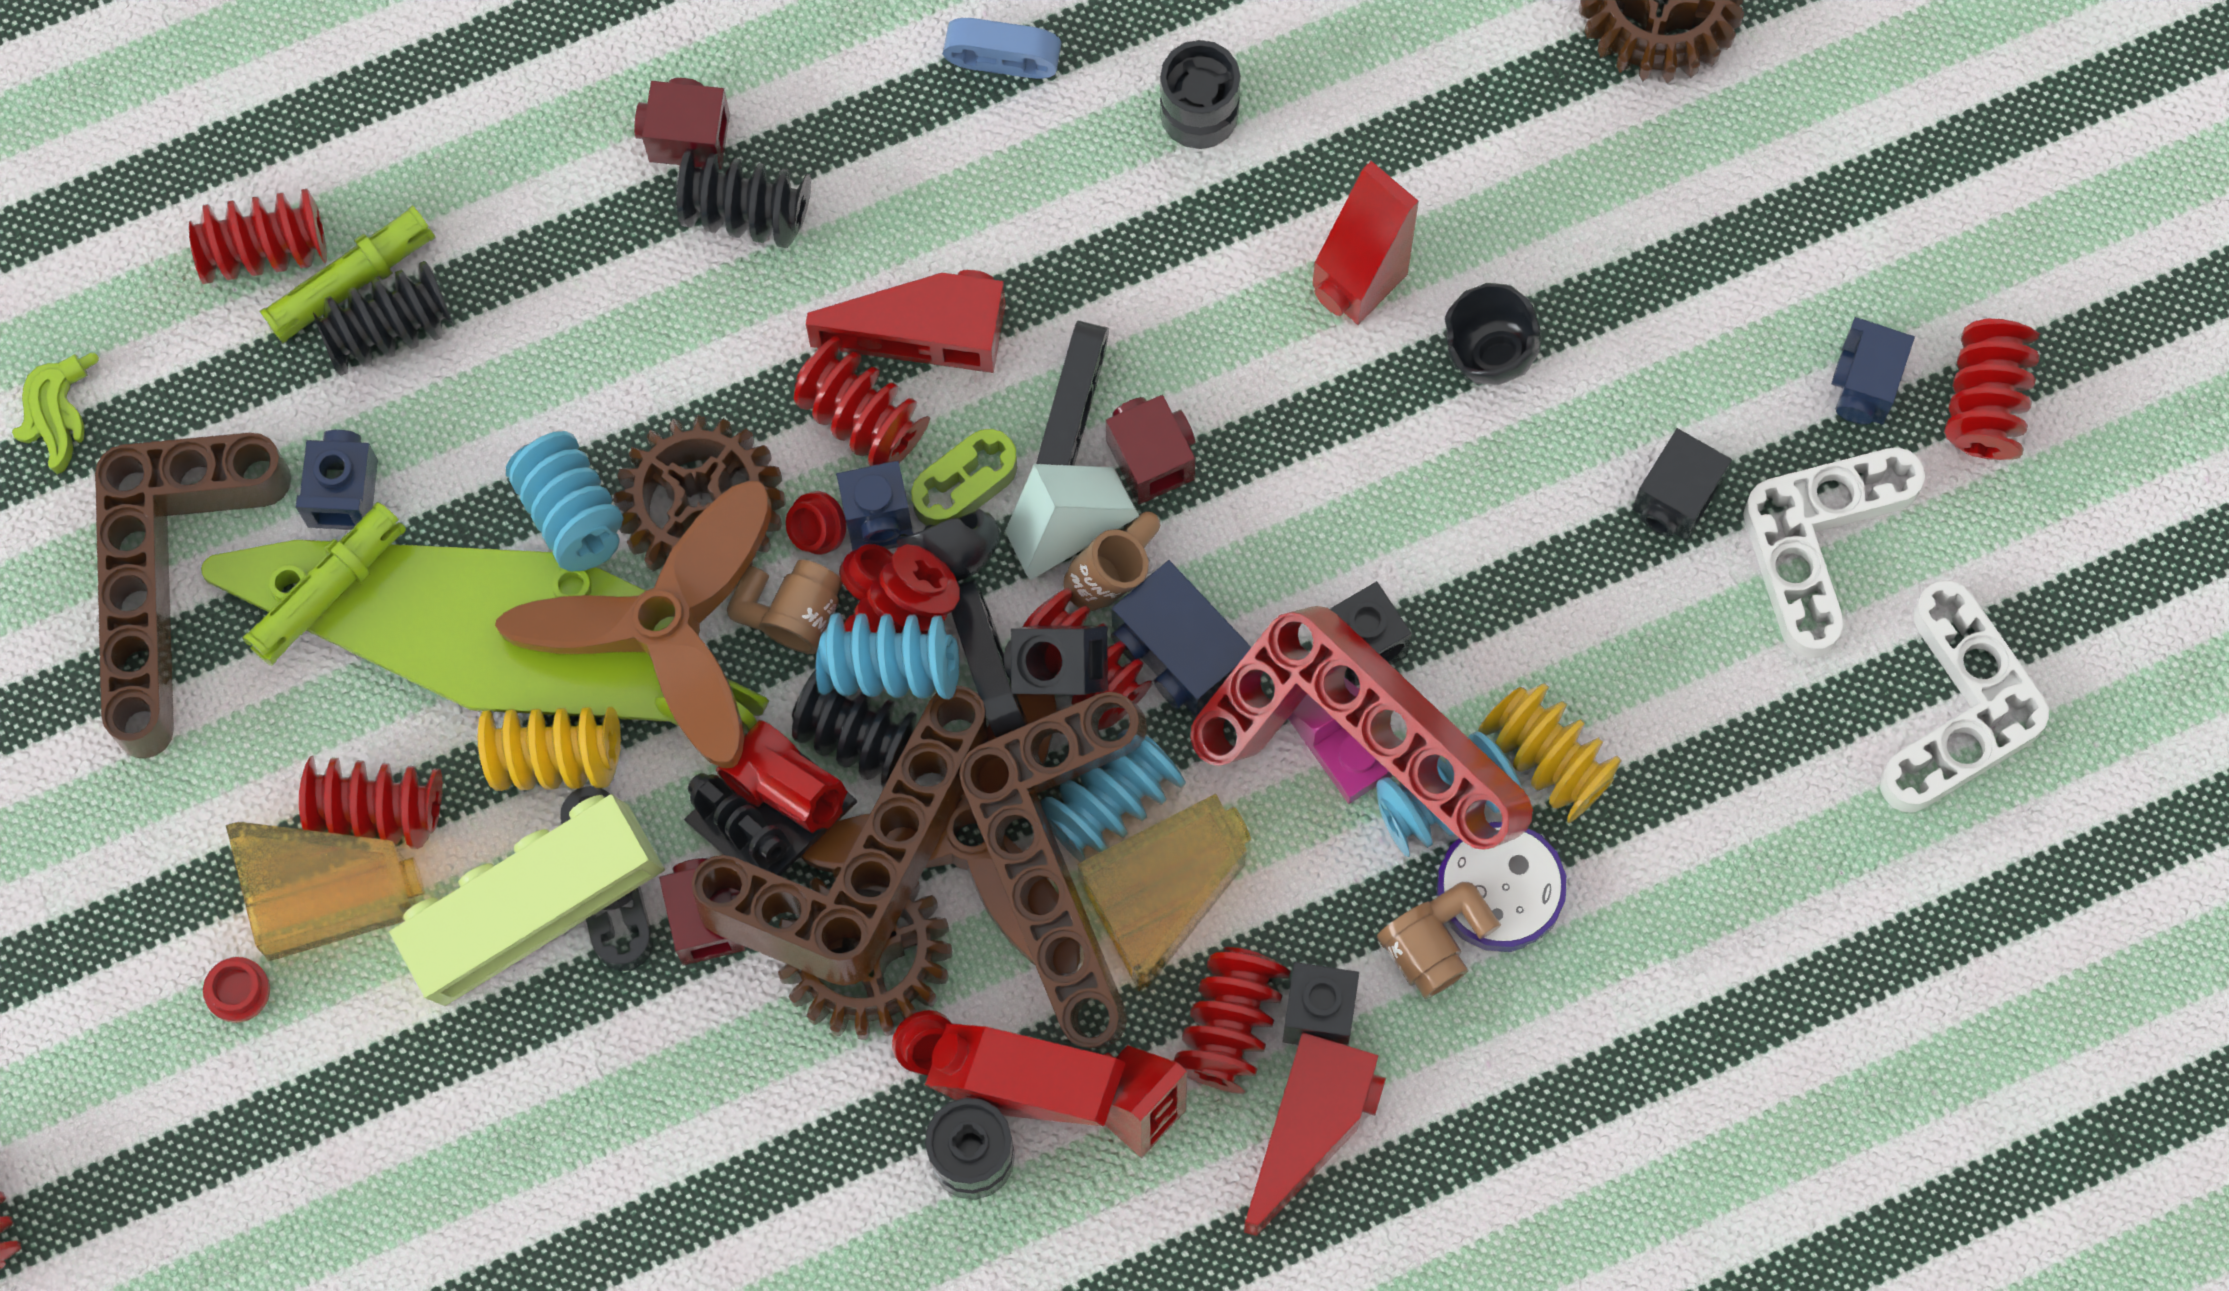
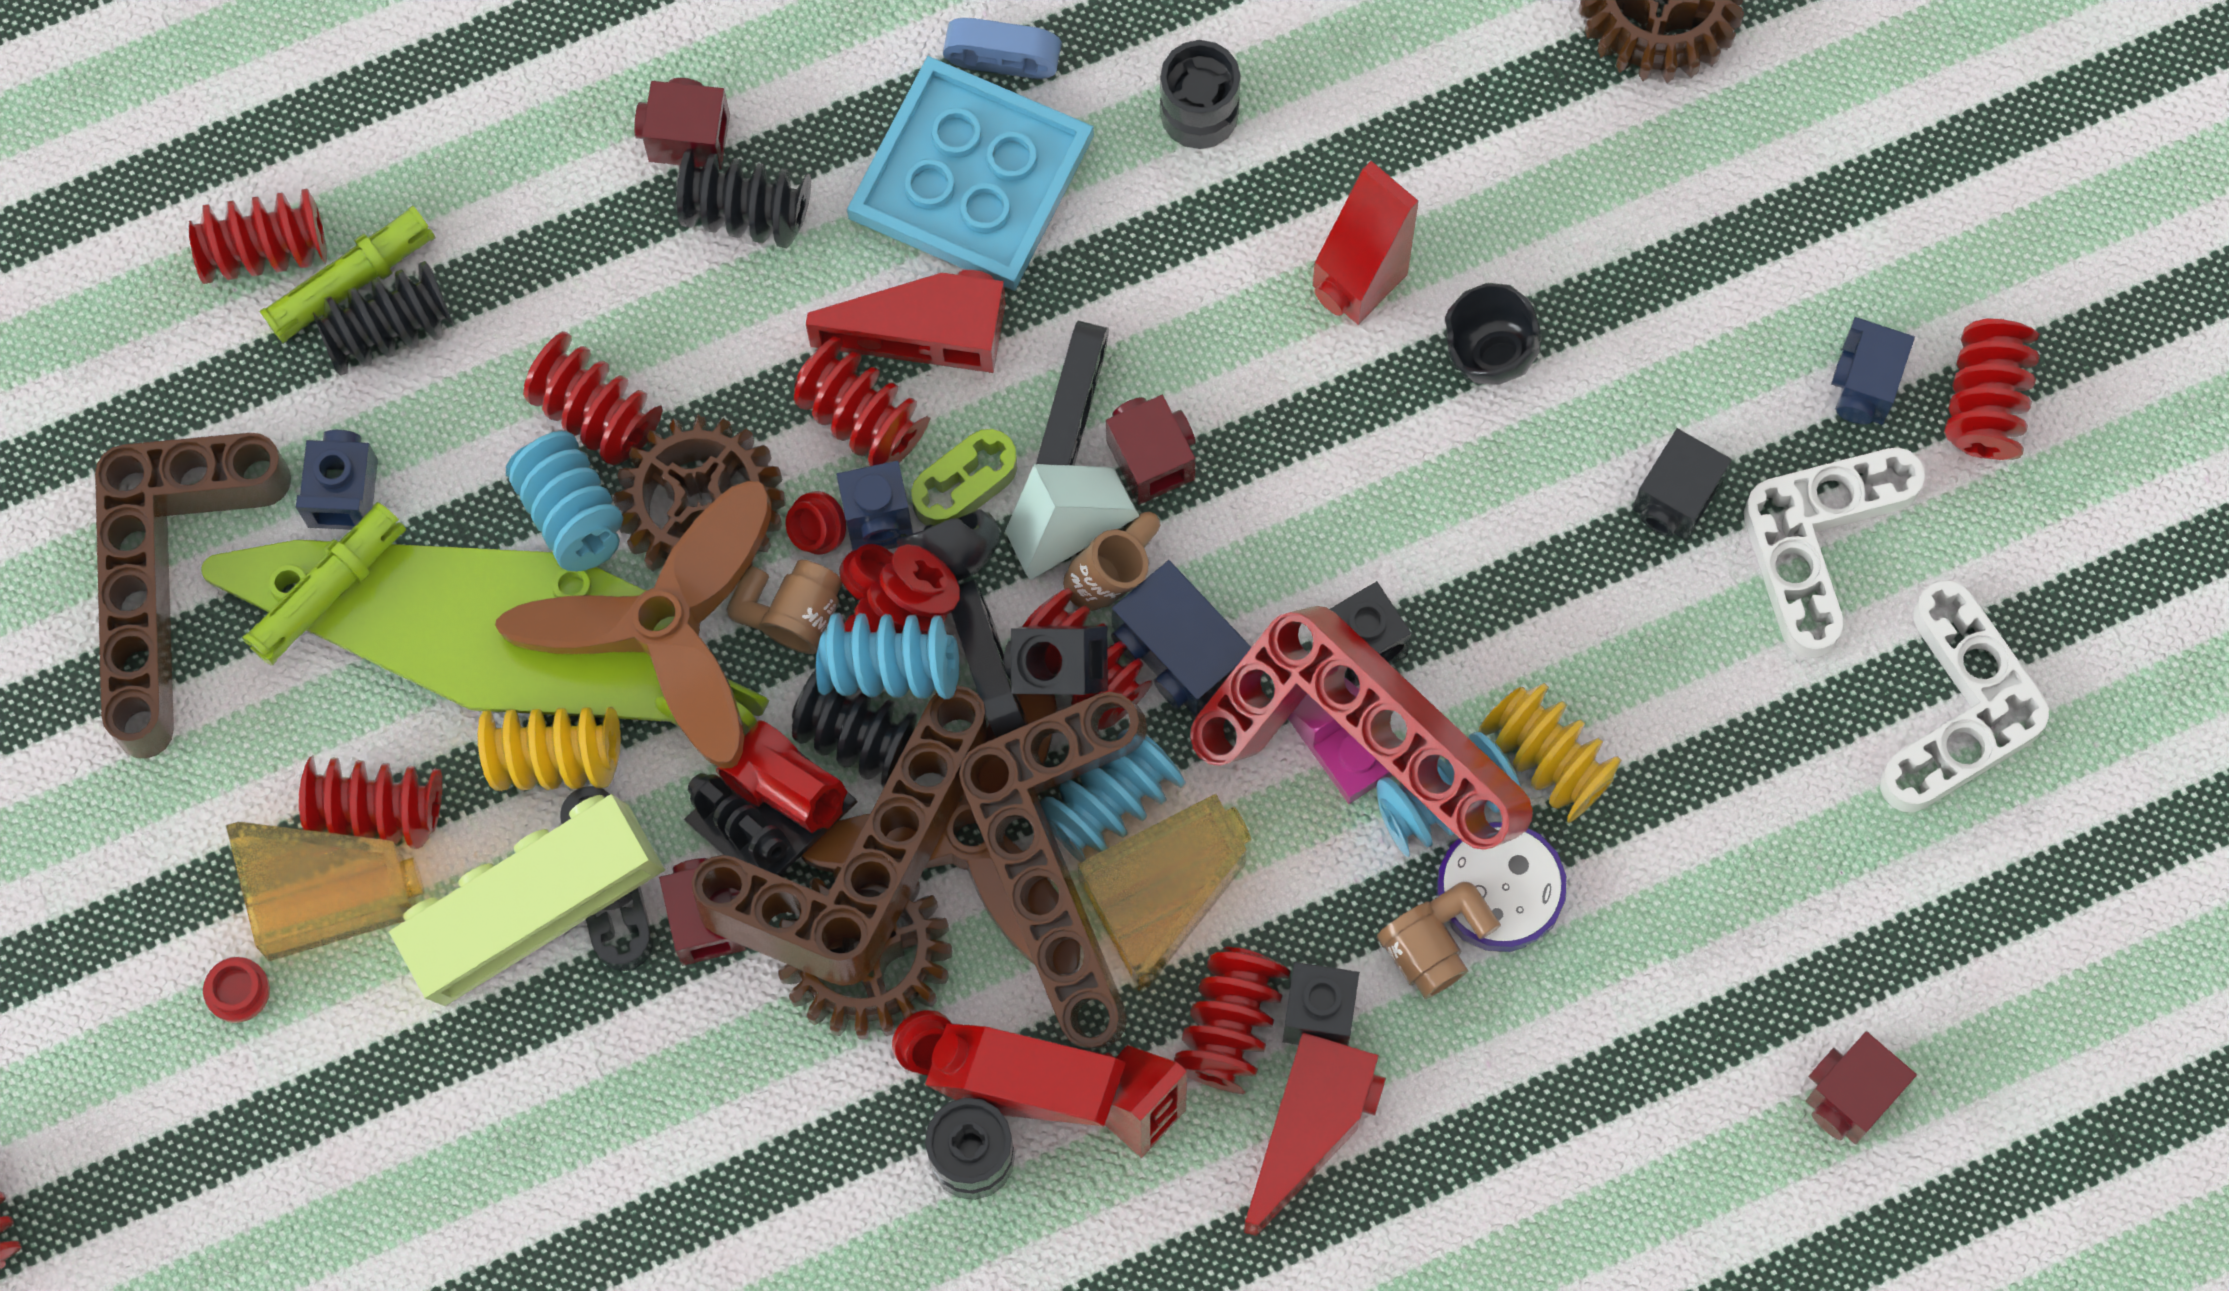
lime piece [12,352,99,474] -> none
none -> red piece [523,331,663,465]
none -> medium azure plate [847,56,1094,291]
none -> dark red brick [1806,1031,1917,1145]

